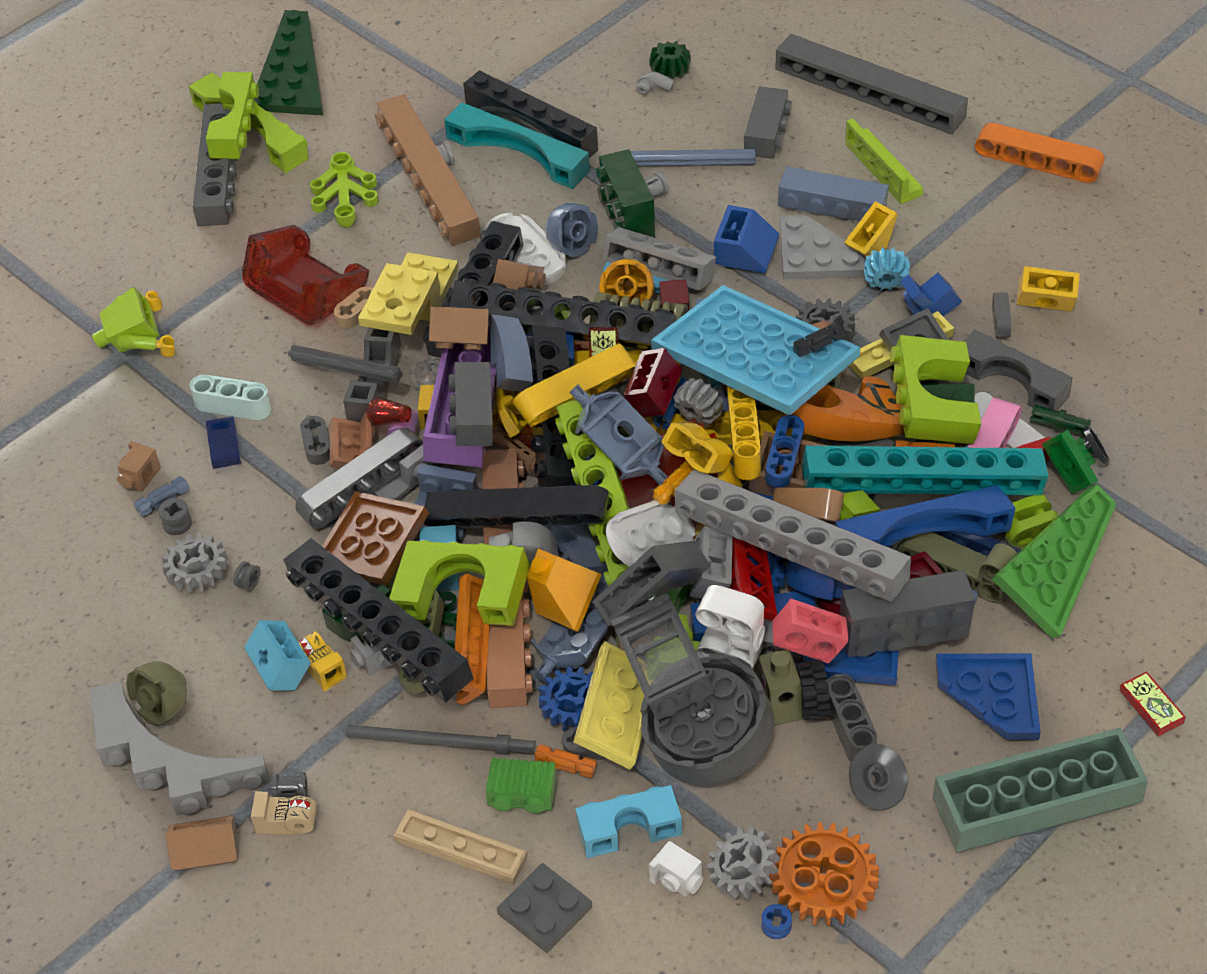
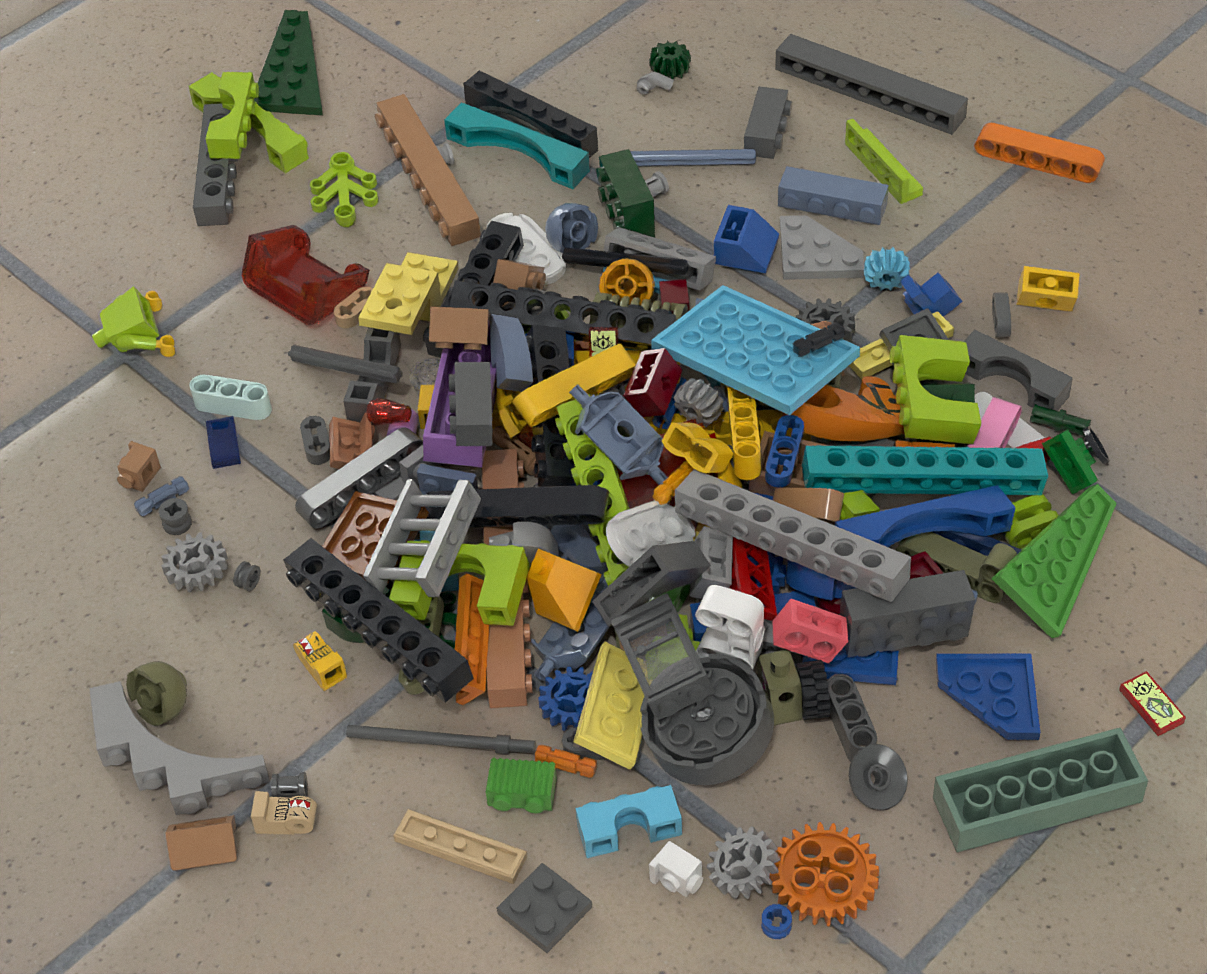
medium azure brick [244,620,311,691] -> none
light grey bracket [350,636,394,676] -> none
yellow slope [844,201,898,257] -> none
none -> light grey fence [363,479,481,597]
none -> black axle [562,247,689,275]

